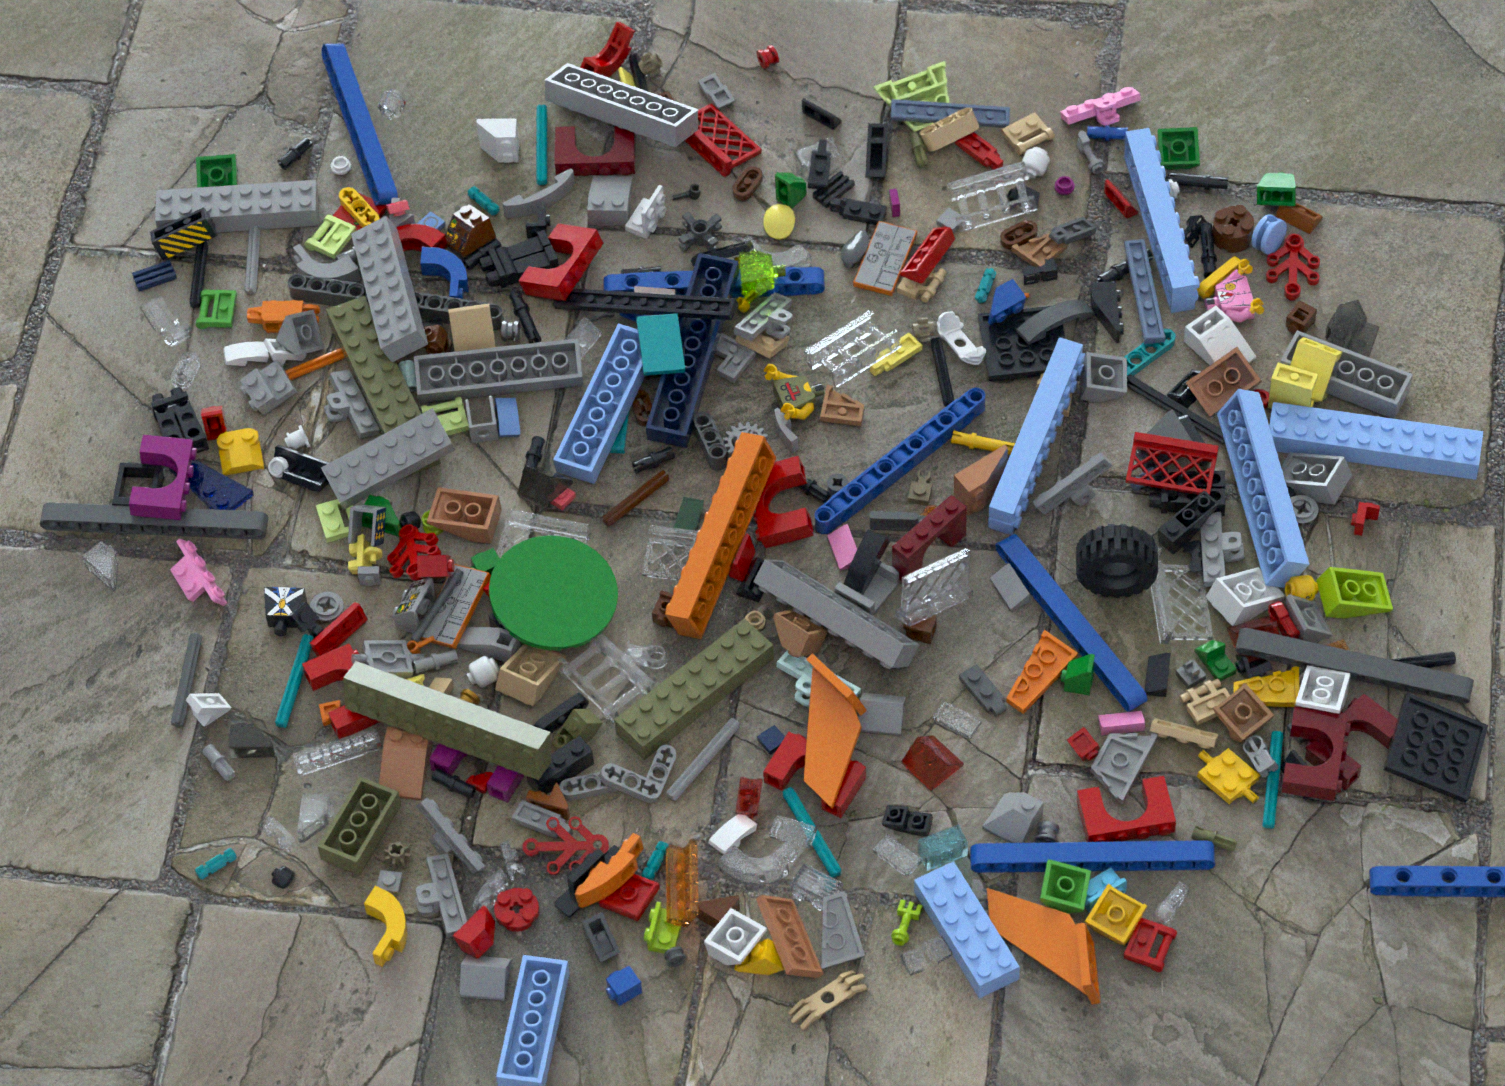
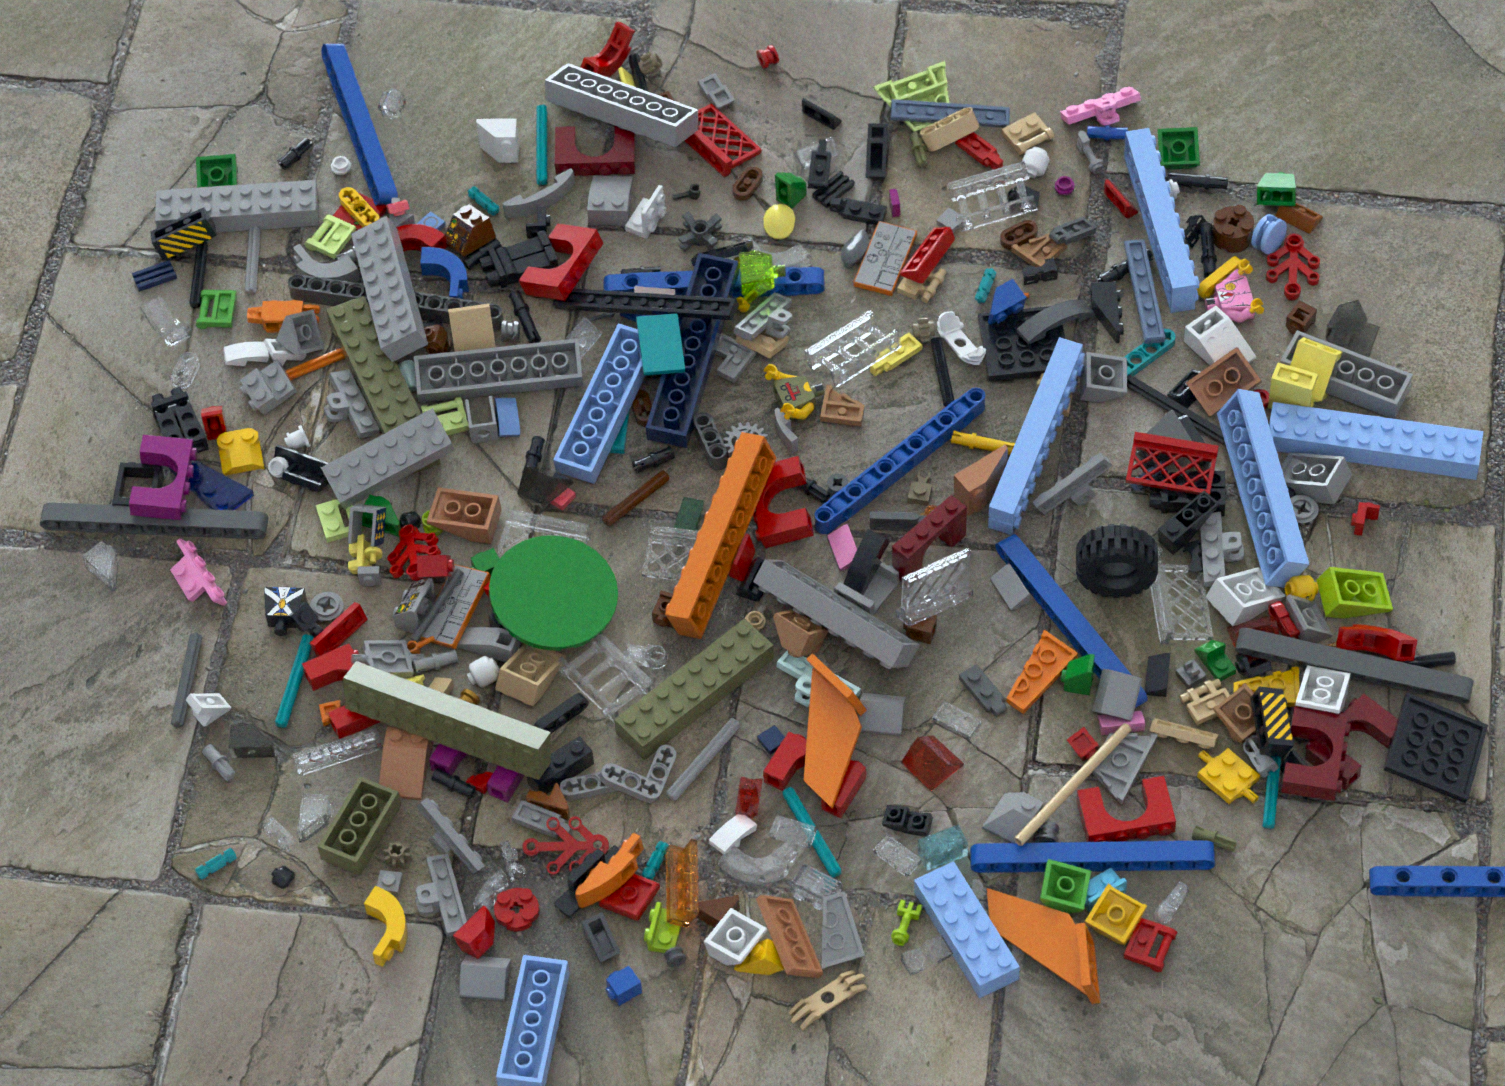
olive slope [552,709,603,749] -> none
none -> tan piece [1014,723,1131,846]
none -> light grey slope [1092,669,1142,721]
none -> brick [1250,687,1294,757]
none -> red arch [1336,624,1418,661]

